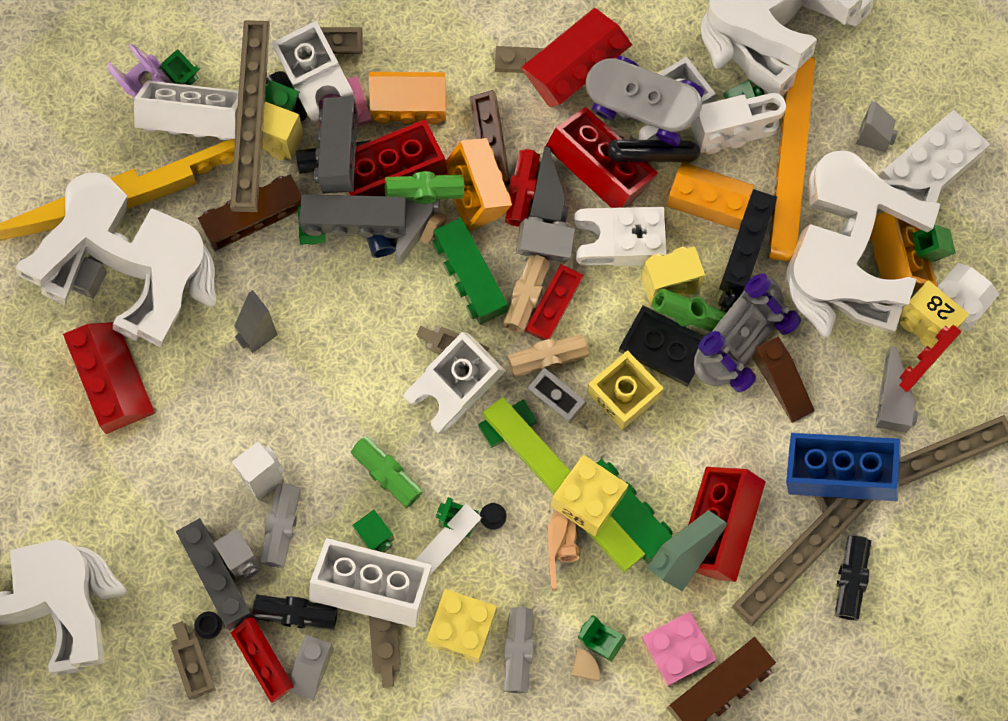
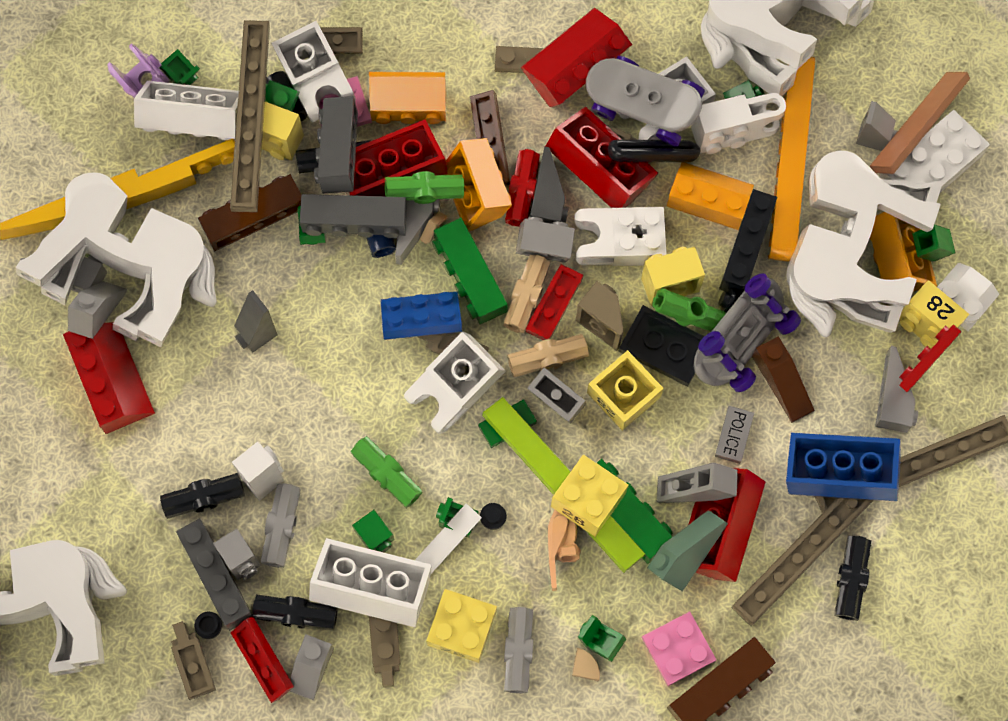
none -> light grey slope [68,281,127,339]
none -> black piece [160,473,245,519]
none -> blue plate [381,291,462,340]
none -> dark tan slope [575,281,623,351]
none -> light grey slope [657,463,737,503]
none -> light grey tile [715,406,754,464]
none -> nougat tile [870,72,970,174]

